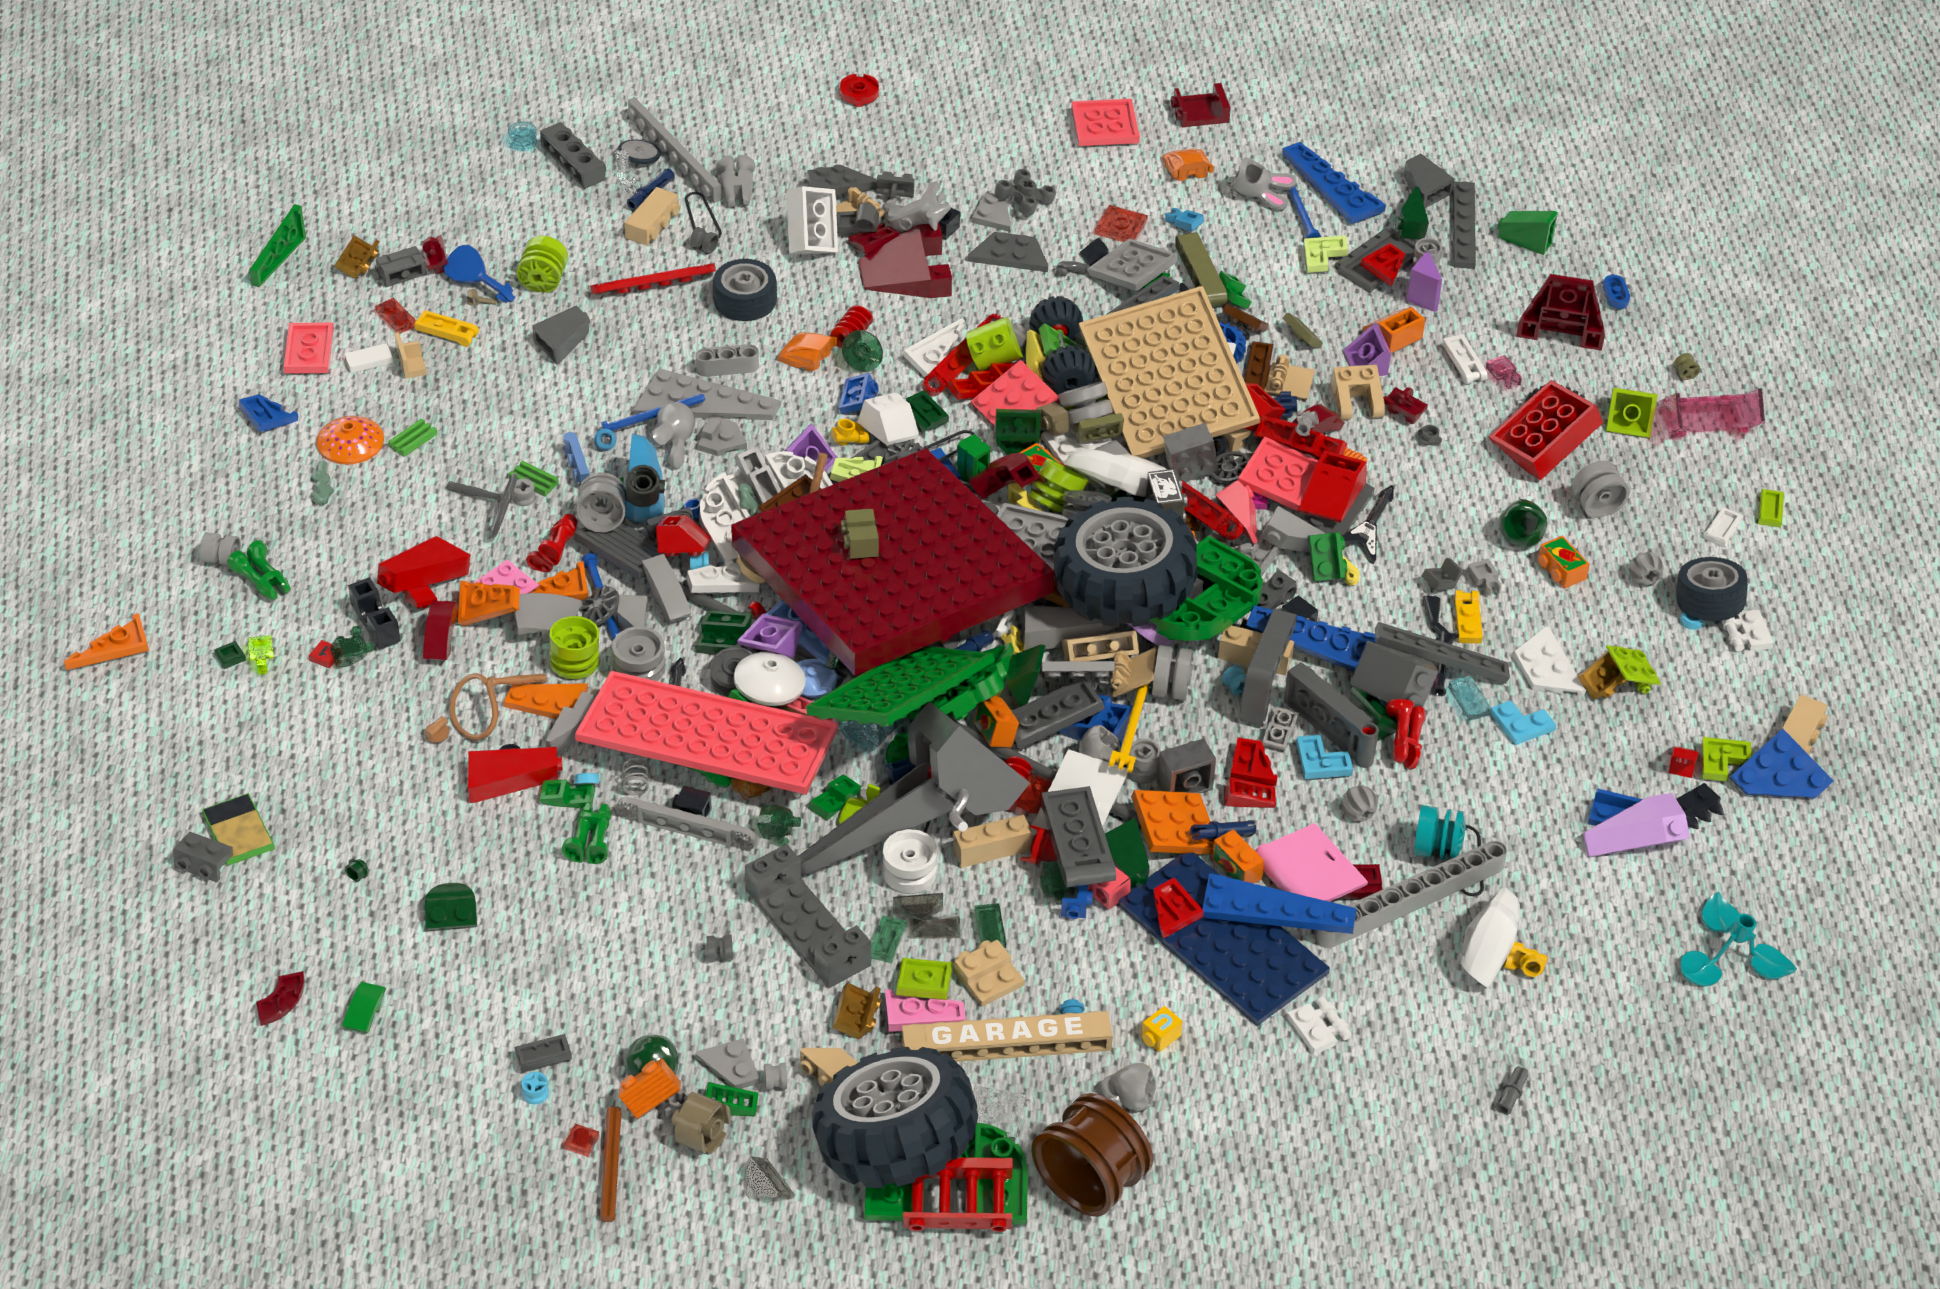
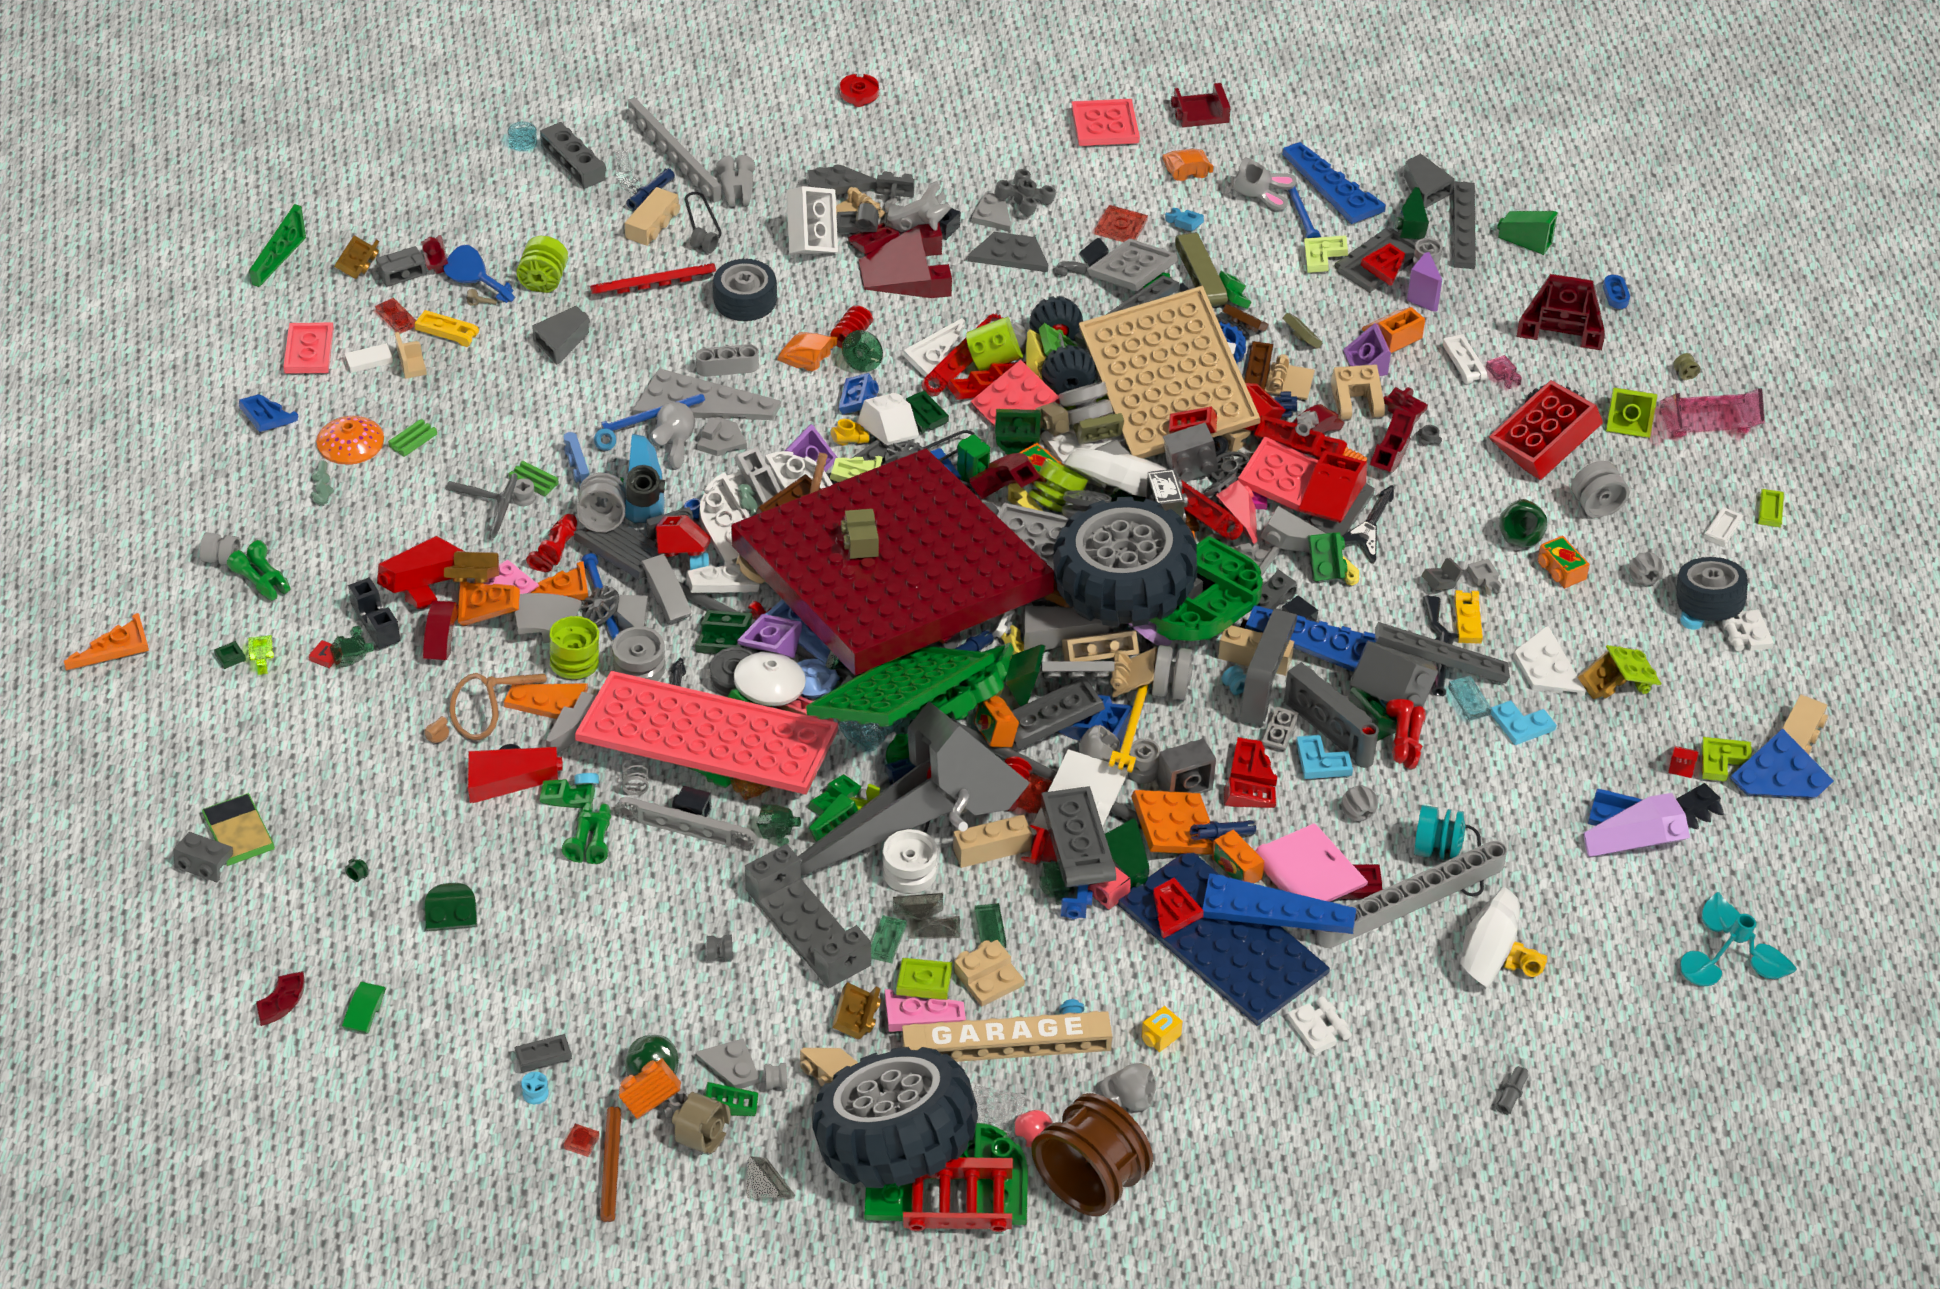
light grey wheel [617,139,661,164] -> none
none -> pearl gold bracket [444,551,499,583]
none -> green slope [809,793,858,842]
none -> coral hair [1015,1110,1053,1147]
none -> red slope [1169,406,1217,434]
none -> dark grey wheel [1201,472,1237,498]
none -> dark red arch [1370,408,1417,473]

